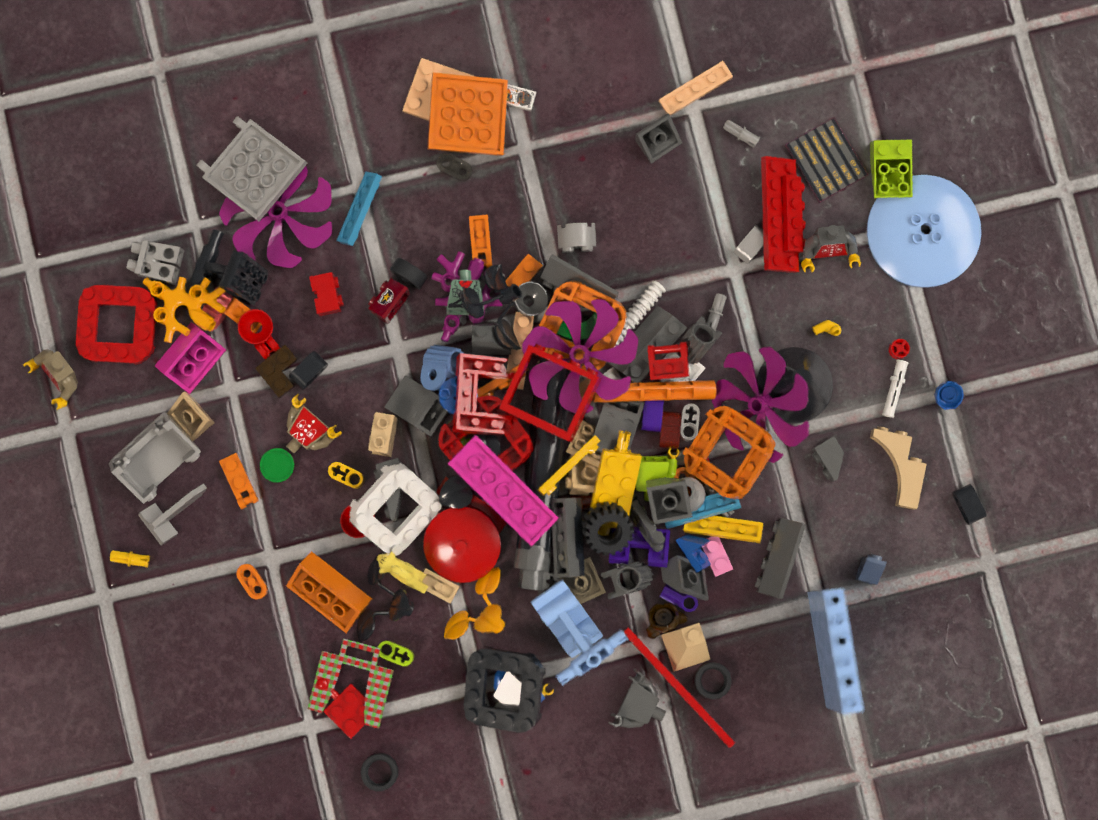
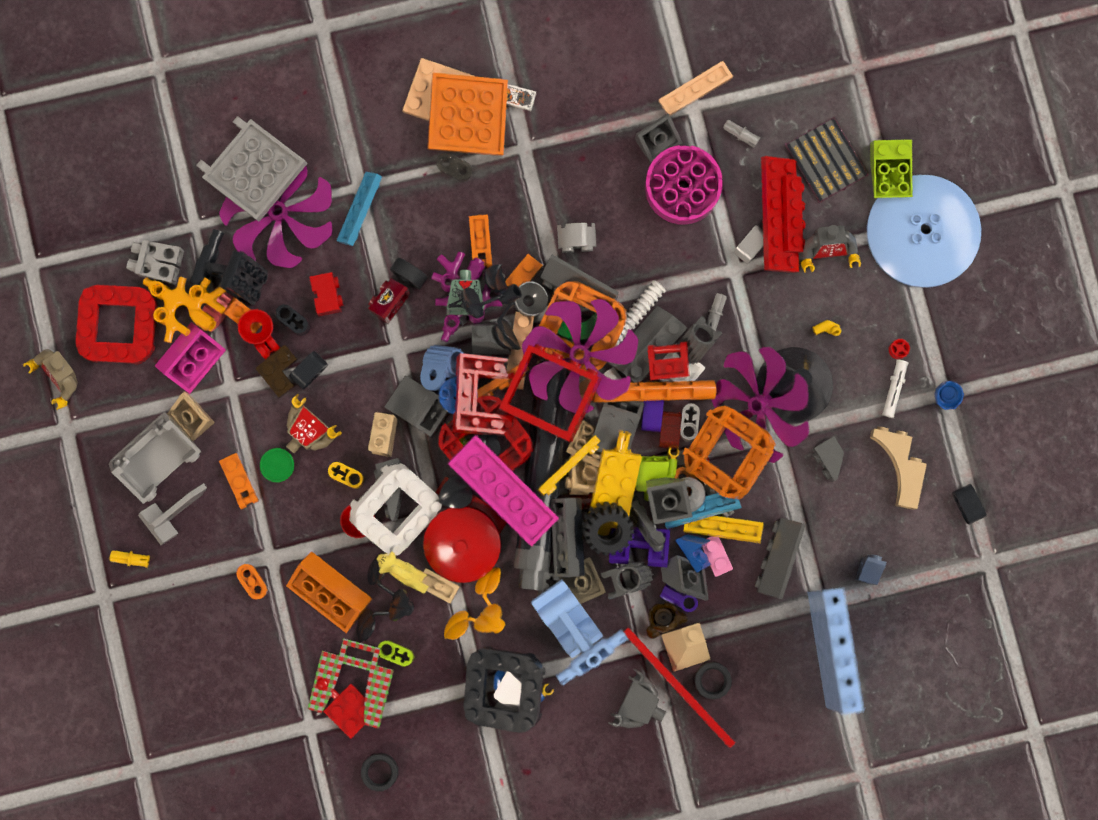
none -> black beam [276,304,310,336]
none -> dark pink brick [645,145,722,225]

